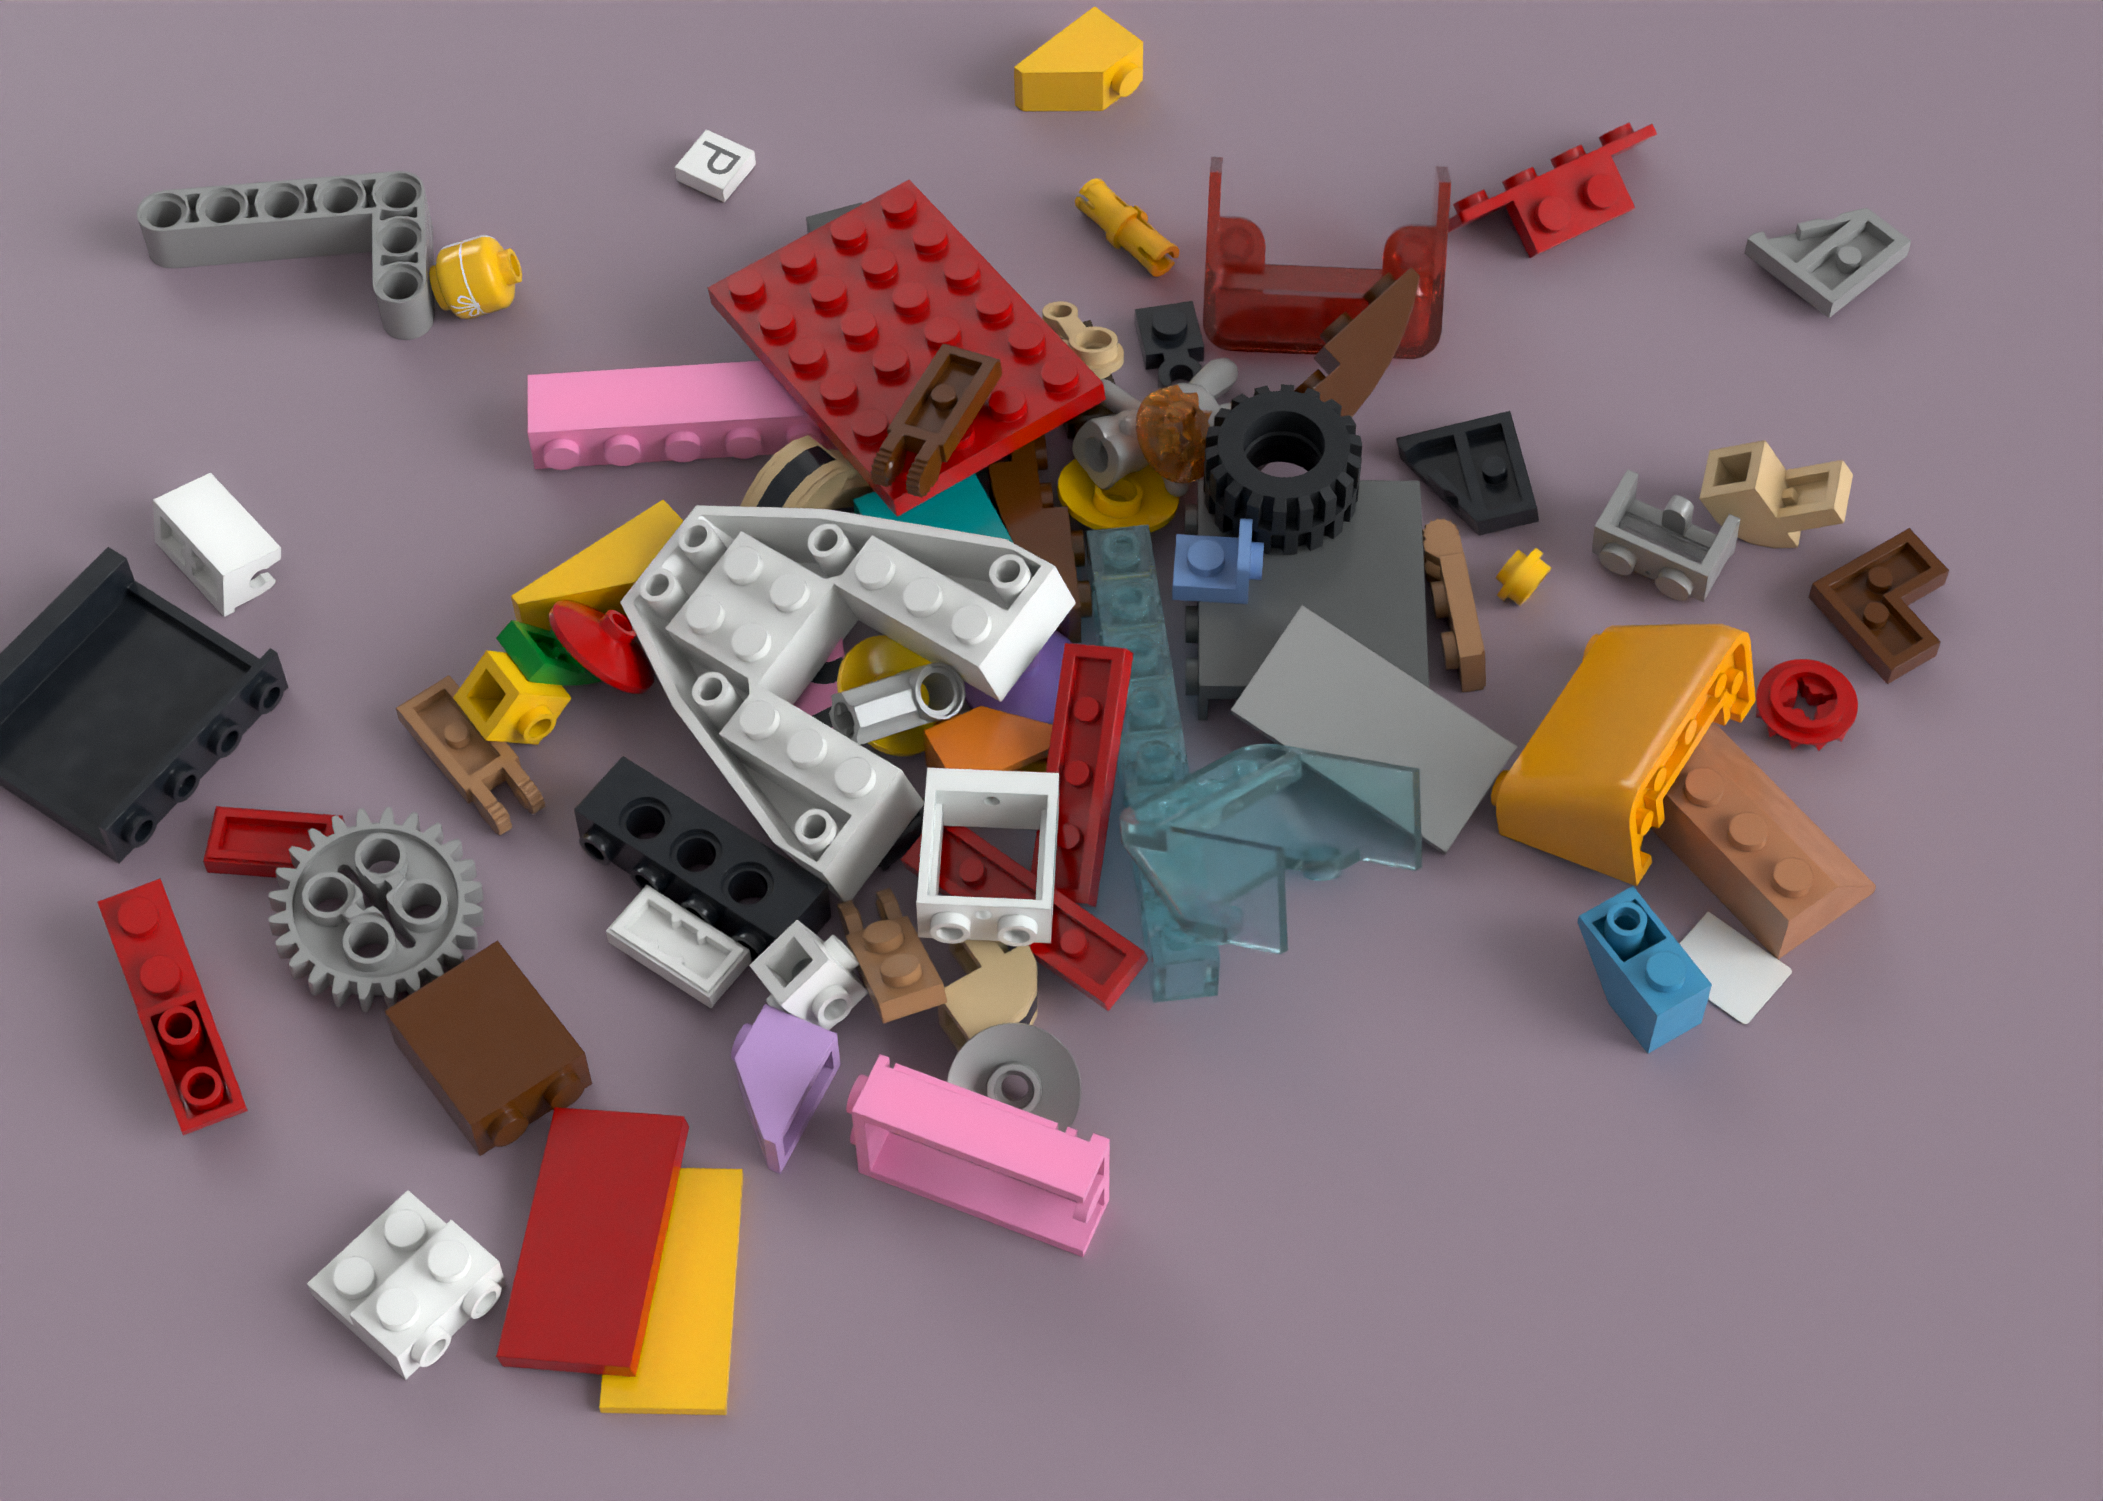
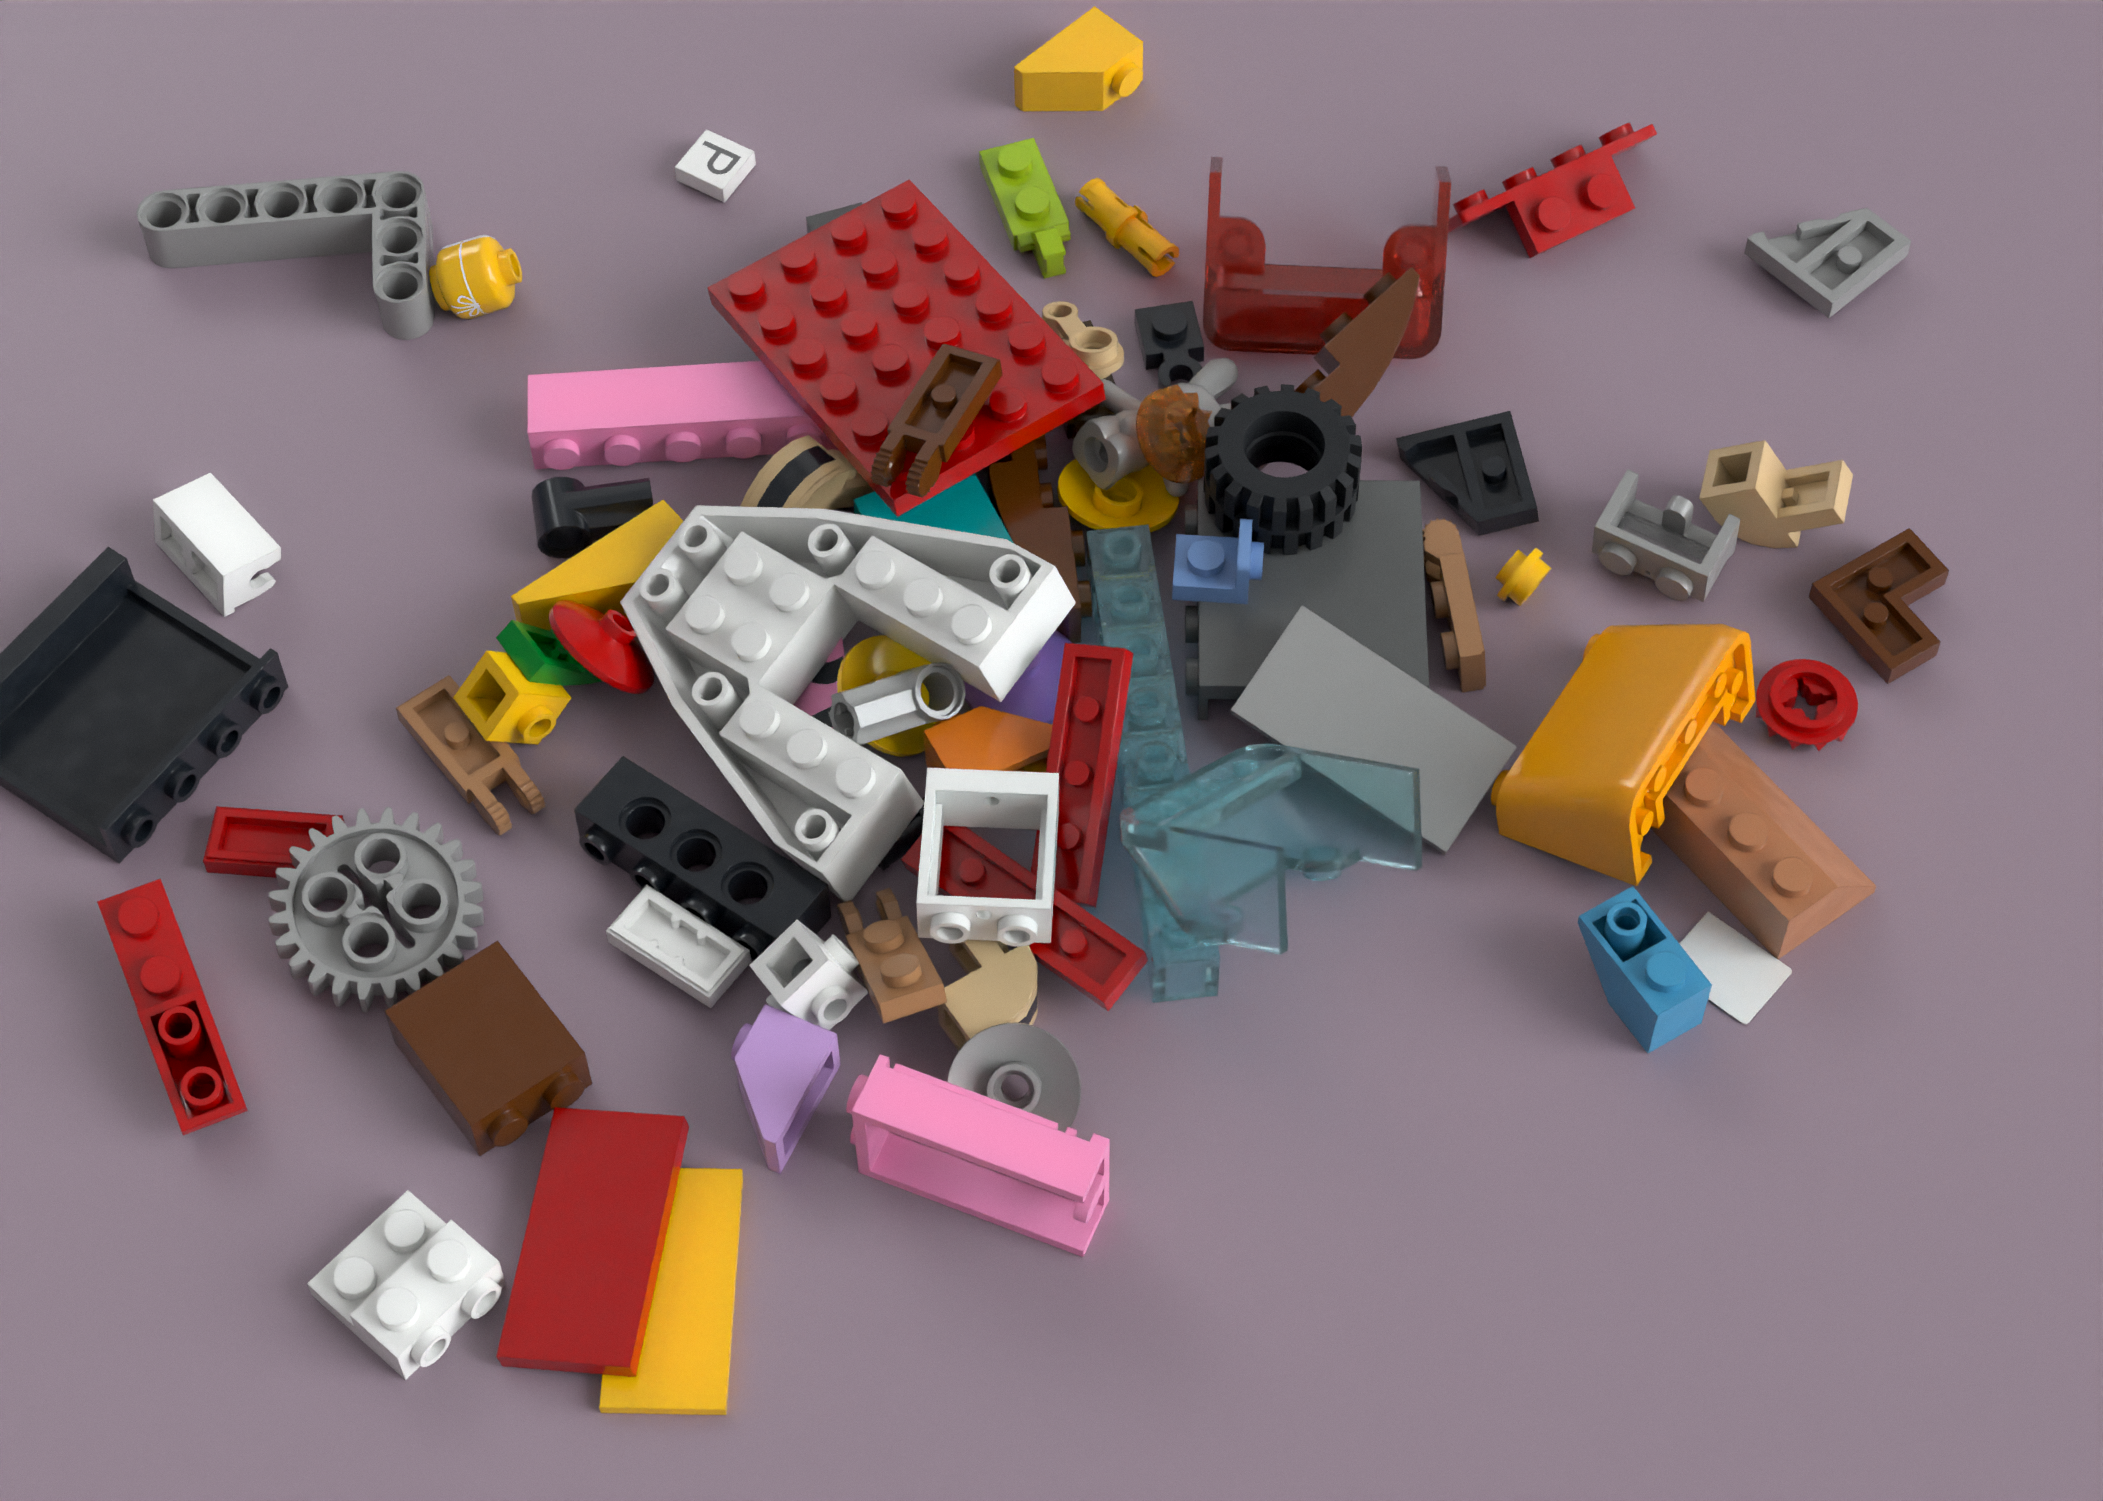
none -> black piece [531,477,653,558]
none -> lime hinge [979,138,1071,279]

